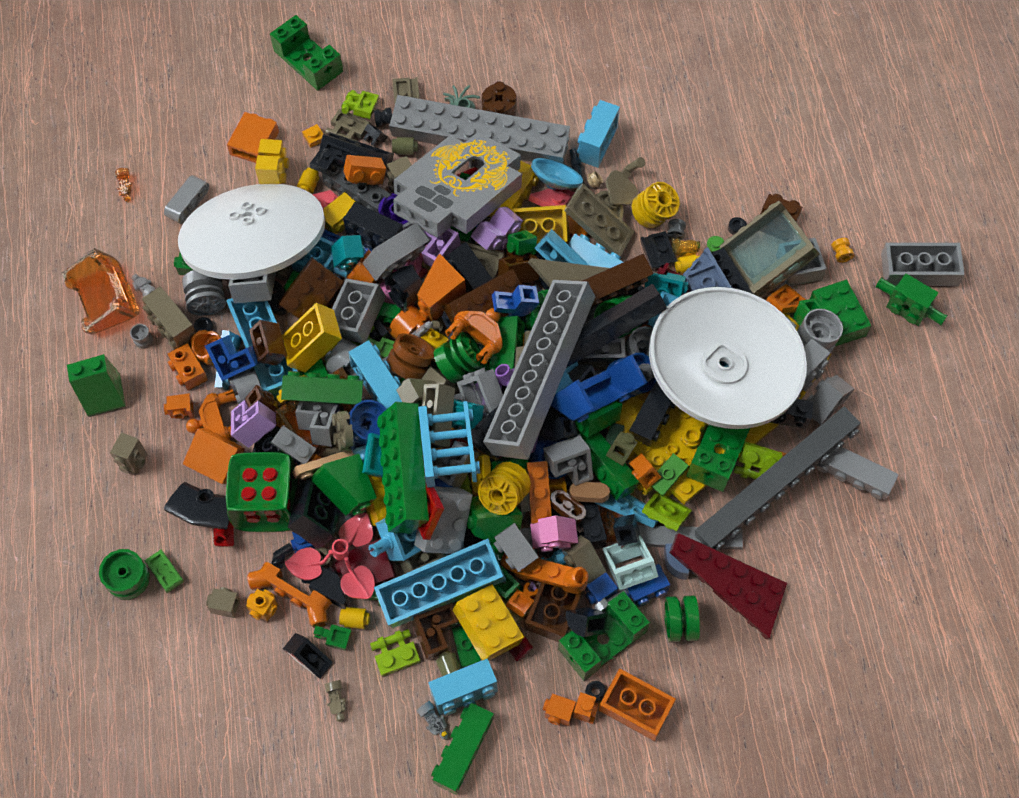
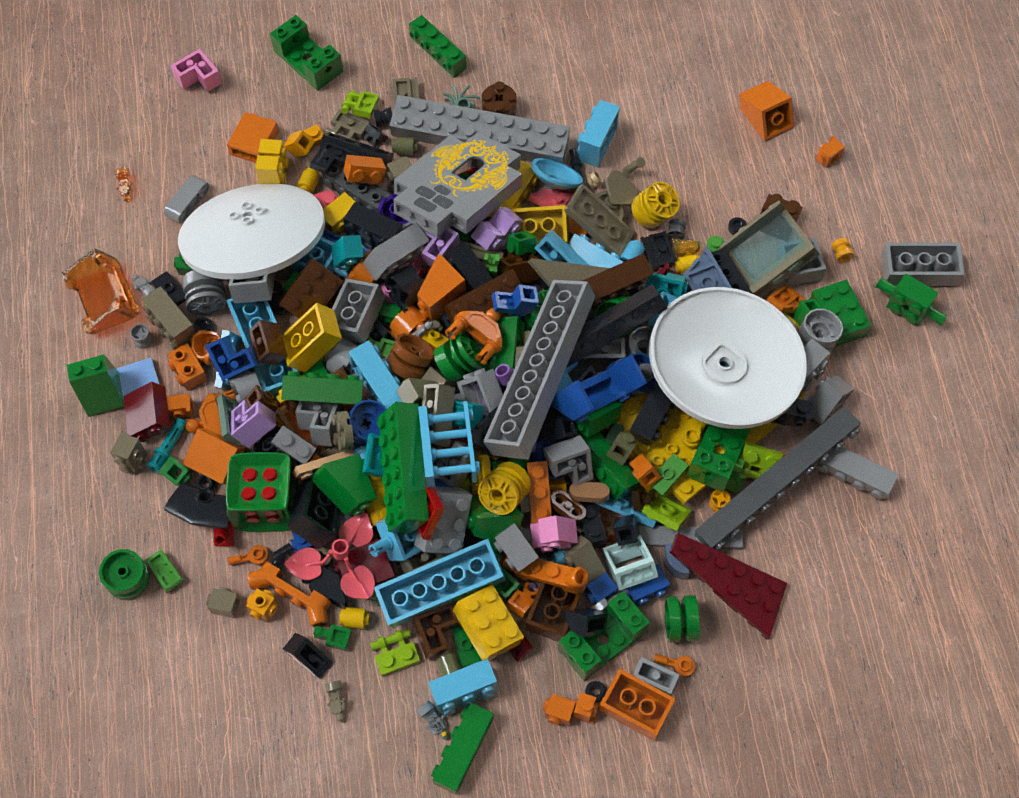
none -> light blue tile [117,357,160,399]
none -> dark red brick [124,381,170,442]
none -> teal pin [145,418,187,474]
none -> black plate [152,271,185,306]
none -> green brick [158,456,193,486]
none -> bright pink brick [170,49,222,92]
none -> black plate [196,475,216,491]
none -> sand green plate [217,394,241,446]
none -> orange plate [228,545,268,565]
none -> light orange brick [283,130,315,158]
none -> green brick [409,15,467,78]
none -> bright green plate [484,253,500,279]
none -> medium azure brick [620,240,645,262]
none -> dark brown tile [631,485,656,511]
none -> light grey brick [633,657,681,695]
none -> orange plate [653,654,695,677]
none -> light orange wheel [709,490,731,512]
none -> bright green plate [725,458,746,494]
none -> orange slope [739,81,794,141]
none -> orange brick [815,136,845,168]

